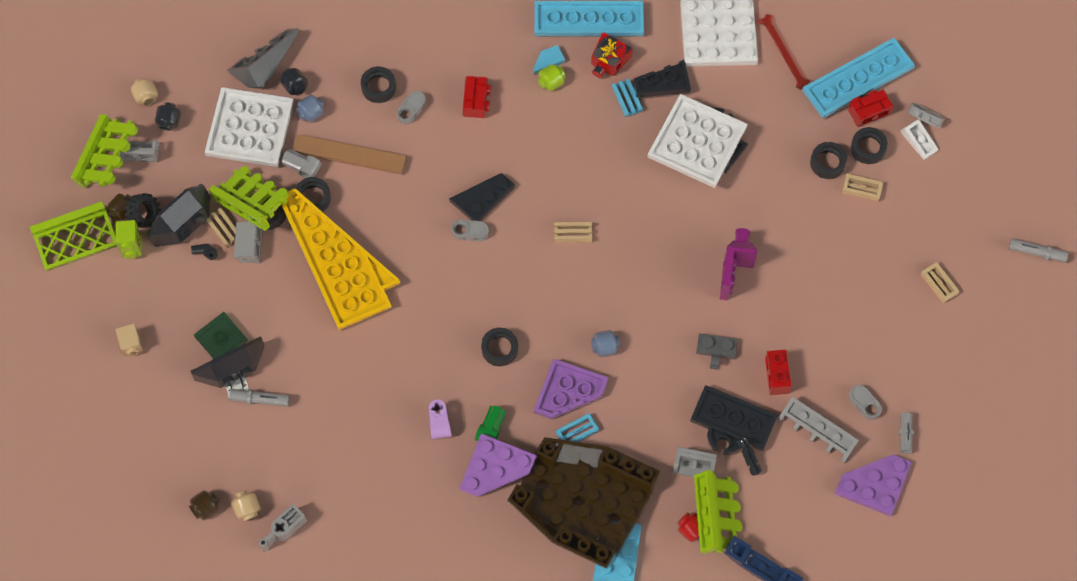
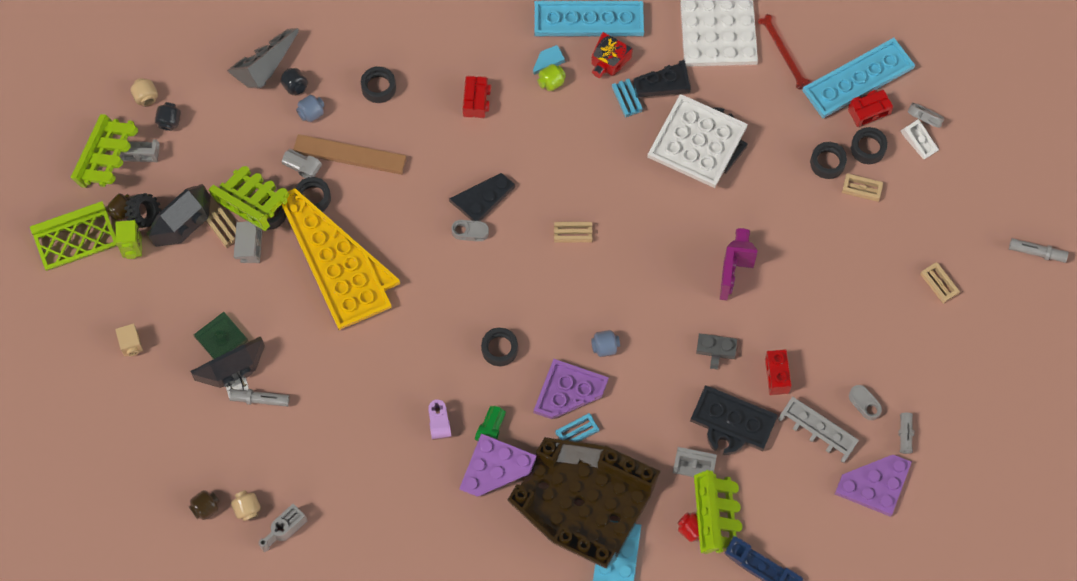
black arm [191,244,218,260] -> none
white plate [204,87,294,167] -> none
light grey piece [397,91,426,125] -> none
black axle [738,437,762,476] -> none

